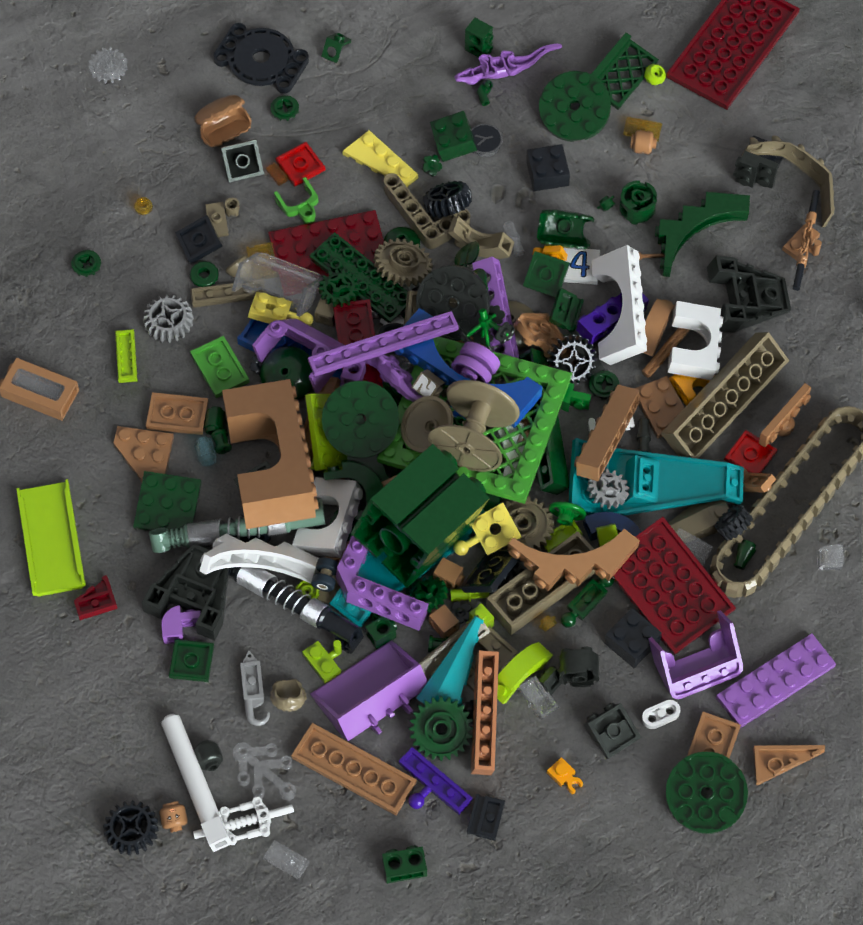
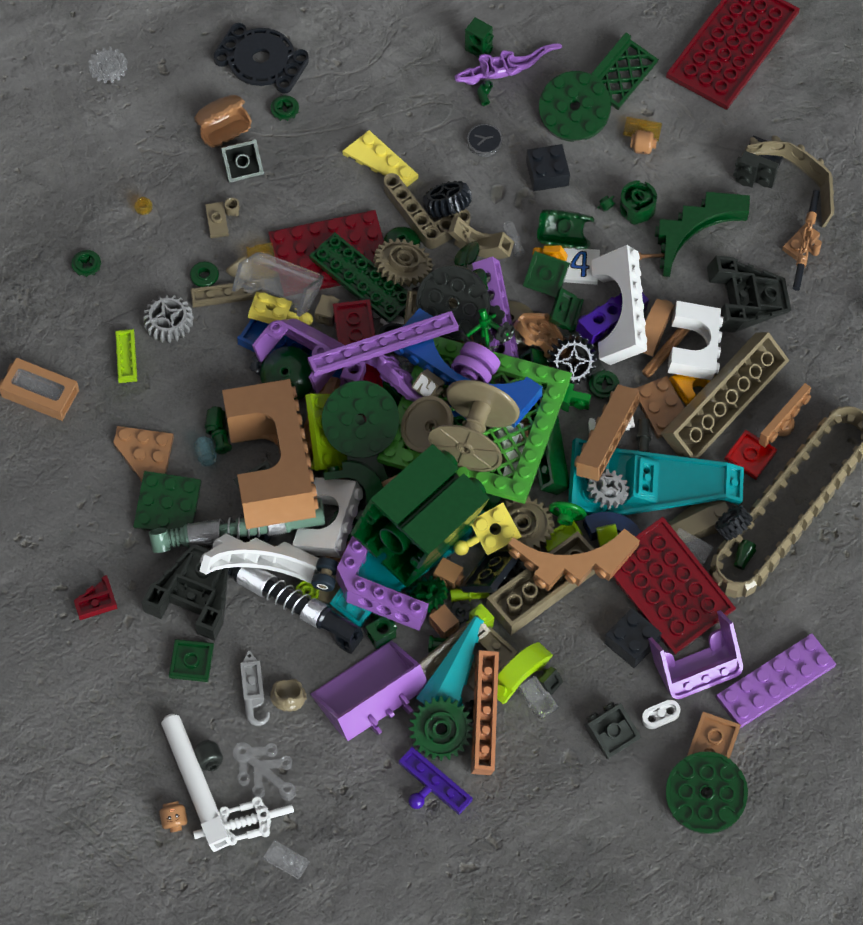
lime ladder [16,479,86,597] -> none
black gear [103,800,159,856] -> none
medium nougat plate [146,392,209,435] -> none
medium lavender brick [162,605,201,644] -> none
black plate [175,215,223,264] -> none
bright green plate [190,336,250,398] -> none
clear orange piece [266,163,288,186] -> none
bright green piece [274,177,319,224] -> none
red plate [275,142,325,187] -> none
medium nougat plate [291,723,417,816] -> none
lime plate [302,640,342,684] -> none
dark green gear [319,269,359,308] -> none
dark green bracket [321,33,351,63] -> none
dark green brick [382,845,427,884] -> none
dark green plant [422,154,442,177] -> none
dark green brick [430,111,477,162] -> none
black plate [467,794,505,841] -> none
clear yellow plate [539,615,557,632] -> none
light orange plate [547,757,583,794] -> none
pearl dark grey brick [559,646,599,687] -> none
dark green plate [560,577,614,628] -> none
lime plate [644,64,666,85] -> none
medium nougat plate [738,465,776,493] -> none
medium nougat wing [753,745,825,785] -> none
clear brick [817,544,844,570] -> none

